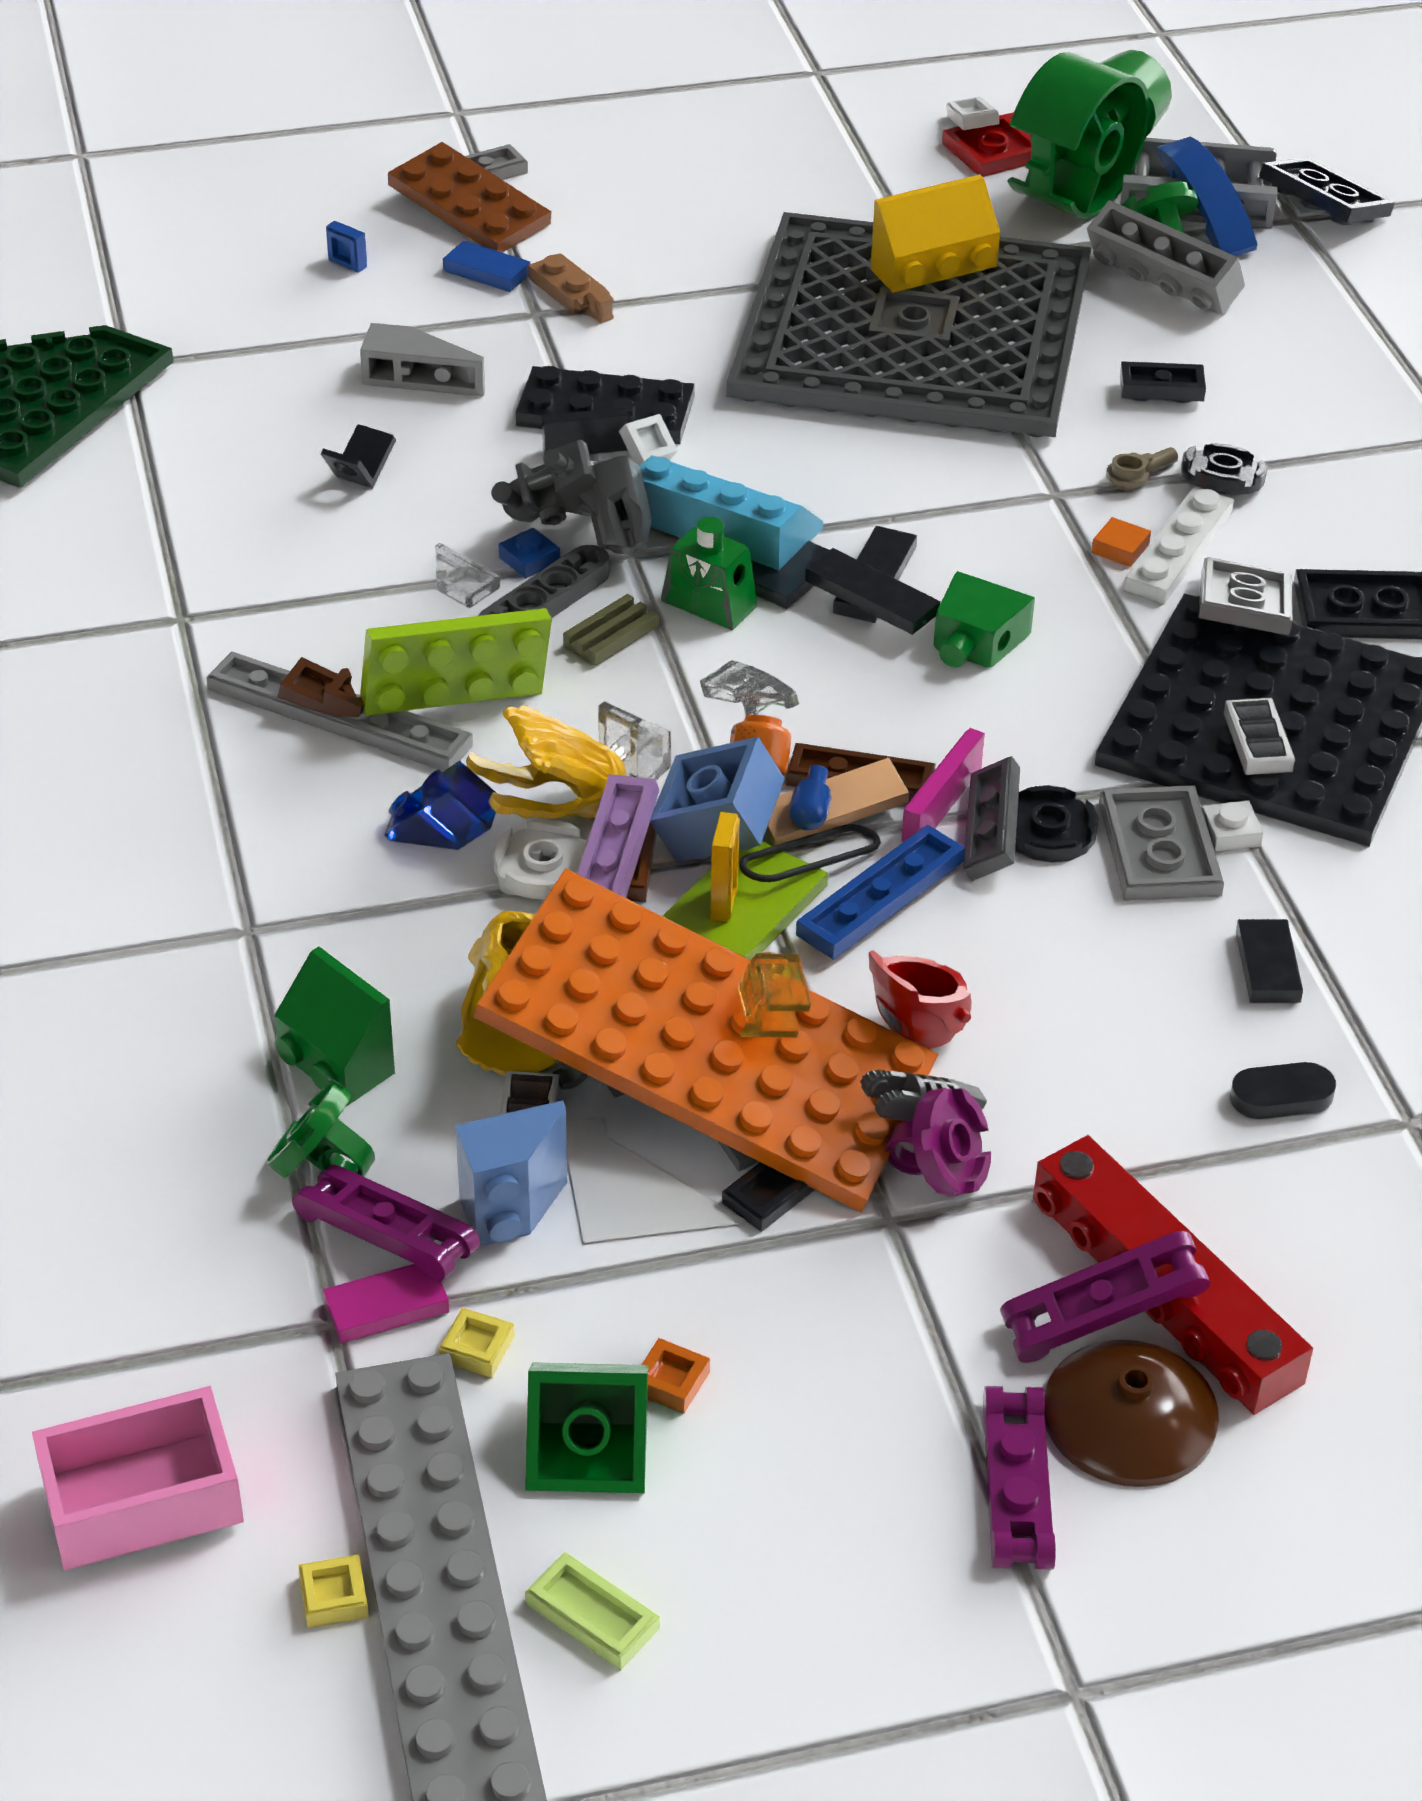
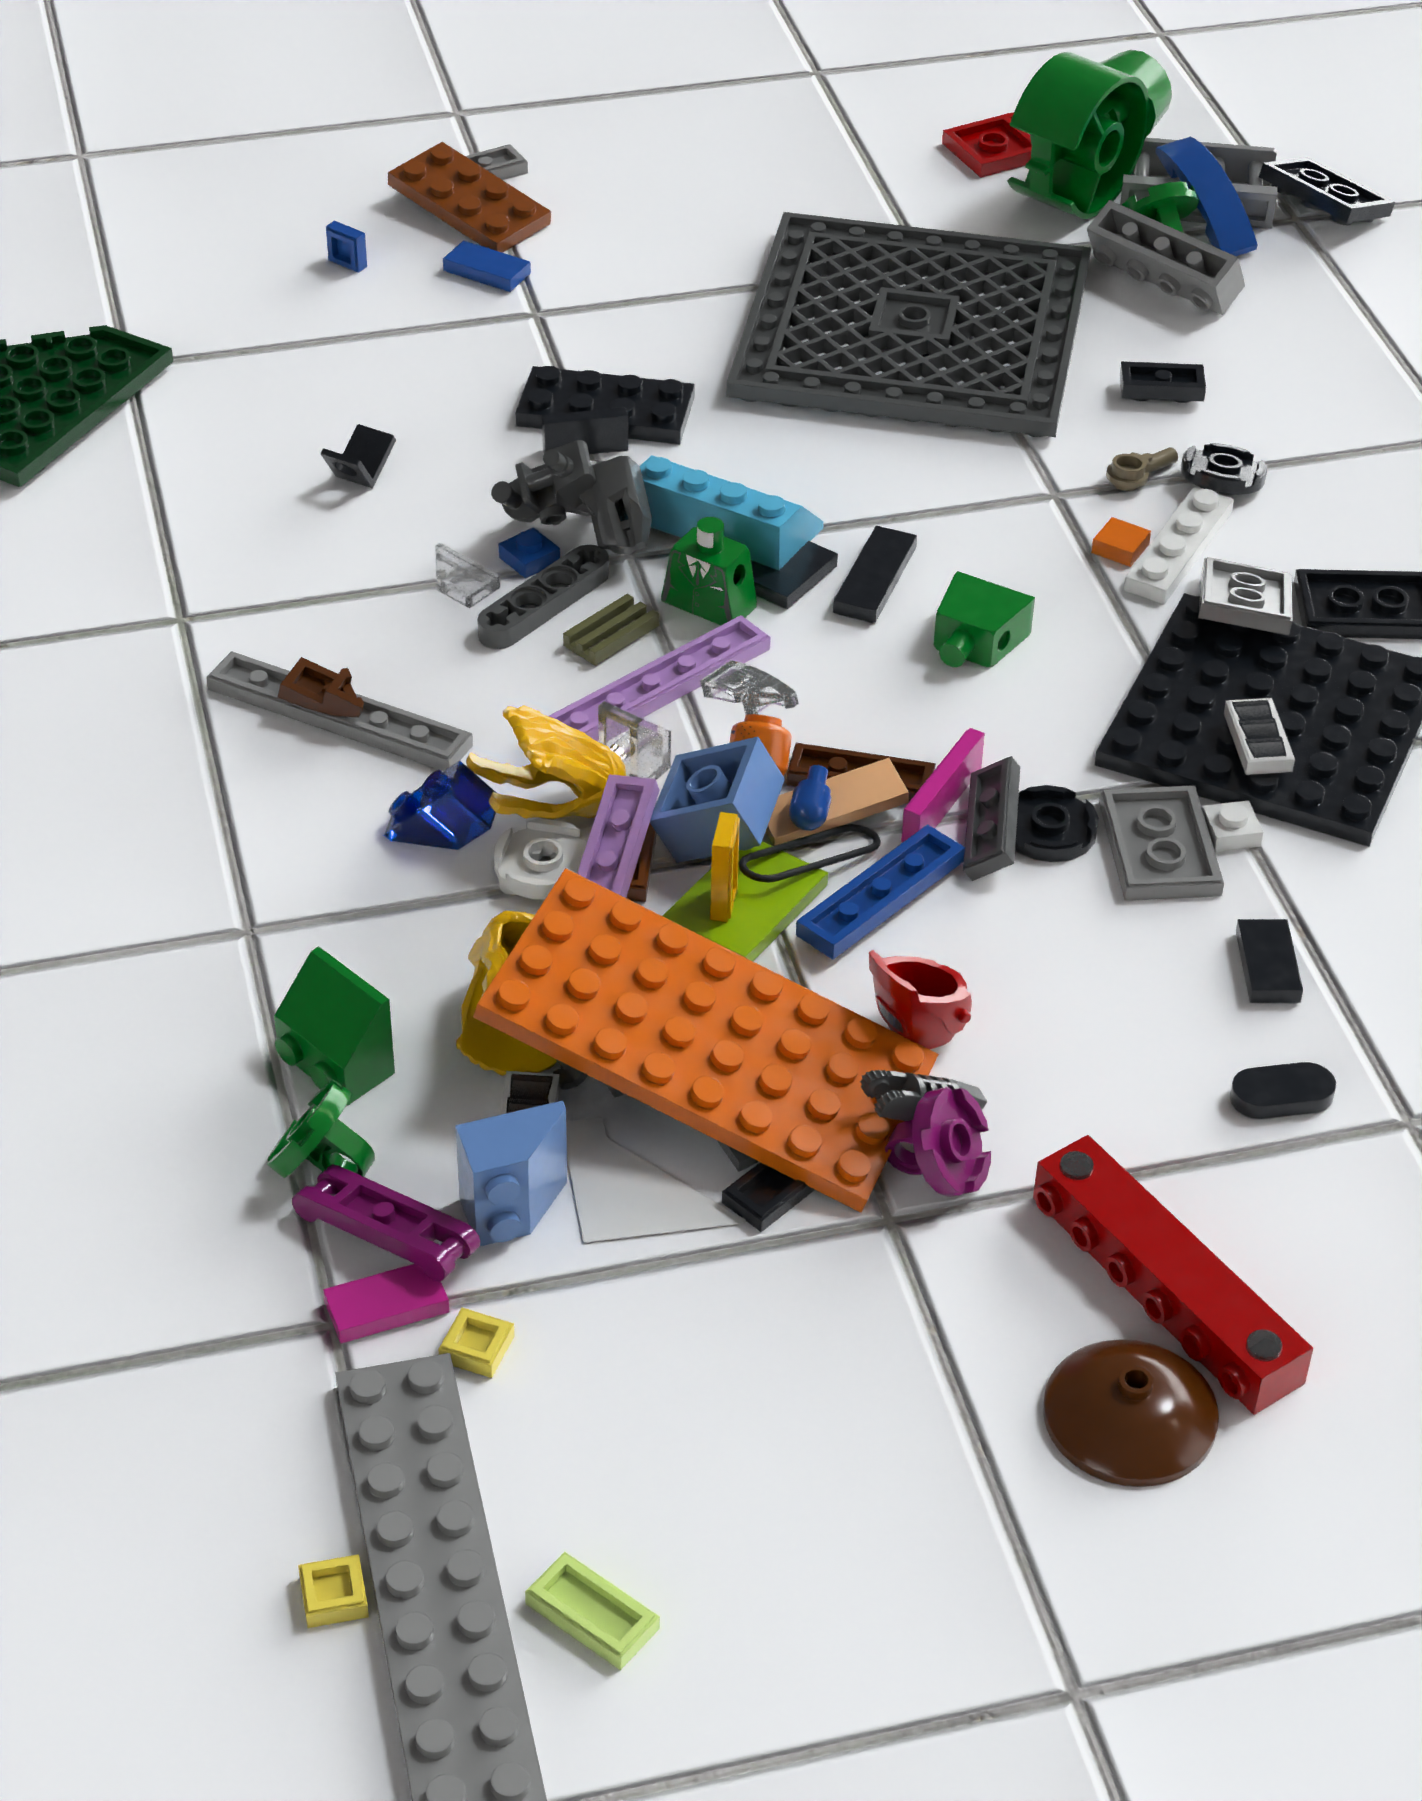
bright pink piece [32,1386,244,1571] -> none
light grey slope [360,323,485,396] -> none
lime plate [360,608,552,716] -> none
green slope [525,1362,649,1493] -> none
medium nougat hinge [528,253,614,324] -> none
white plate [619,414,678,466] -> none
orange tile [641,1338,710,1414] -> none
clear yellow window [738,952,811,1038] -> none
black tile [805,548,941,635] -> none
yellow slope [870,174,1000,293] -> none
white tile [946,96,1000,130] -> none
magenta plate [983,1386,1056,1570] -> none
magenta plate [1000,1231,1210,1363] -> none
none -> lavender tile [549,615,771,742]

